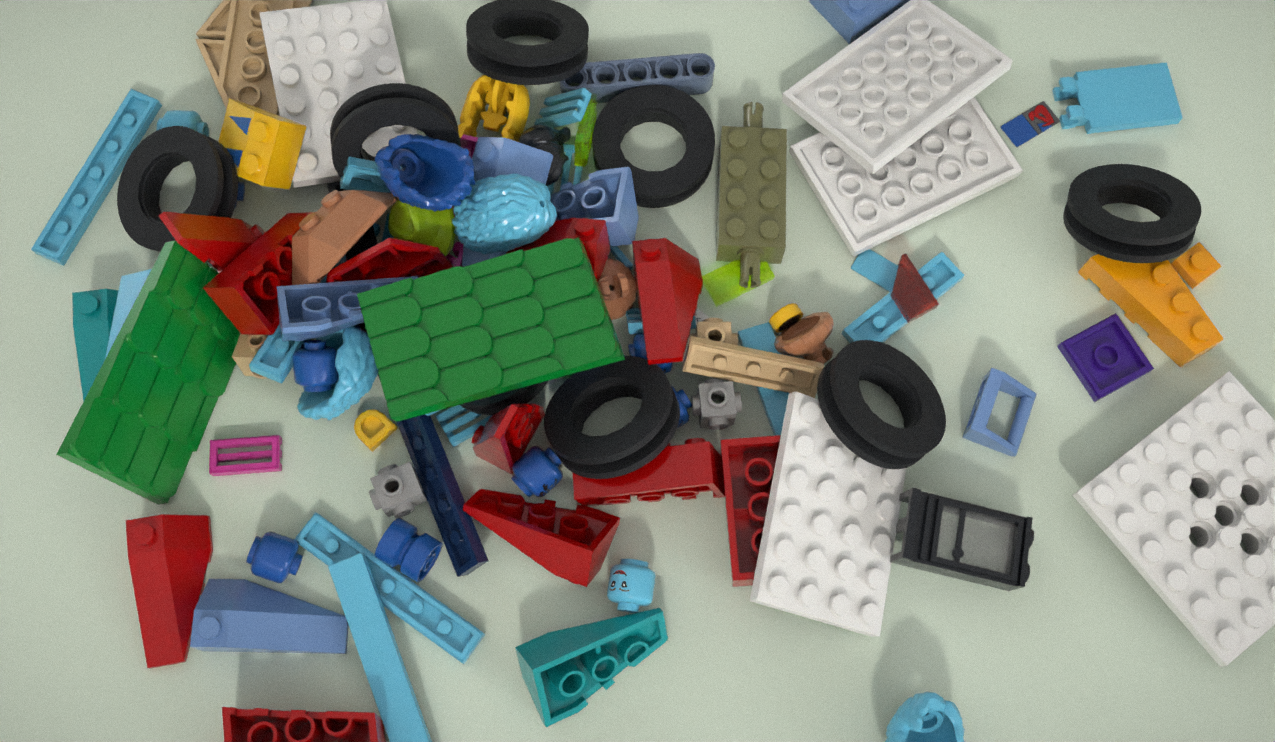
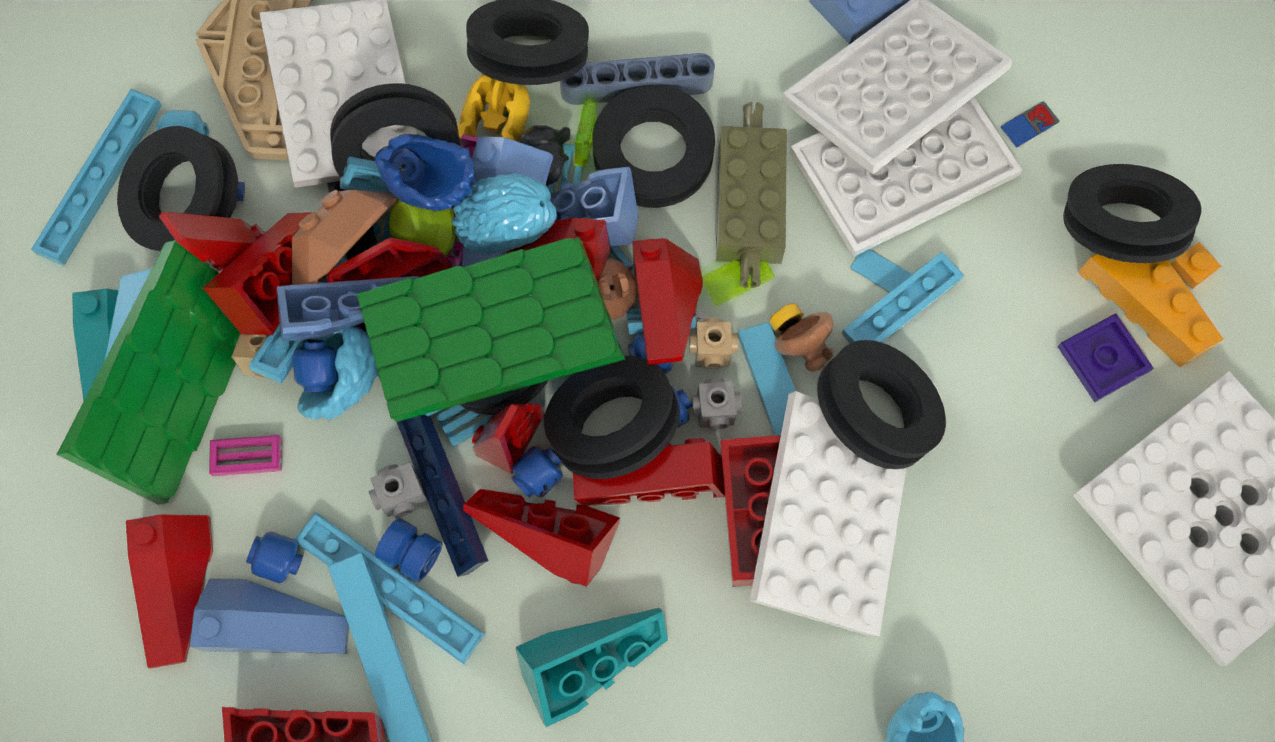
yellow slope [218,98,307,190] -> none
yellow tile [354,409,397,452] -> none
medium azure tile [534,88,592,128] -> none
medium azure head [607,559,656,613] -> none
tan tile [682,336,824,398] -> none
clear red tile [890,253,939,323] -> none
black door [890,488,1034,591] -> none
medium blue tile [962,368,1037,457] -> none
medium azure tile [1052,62,1183,134] -> none

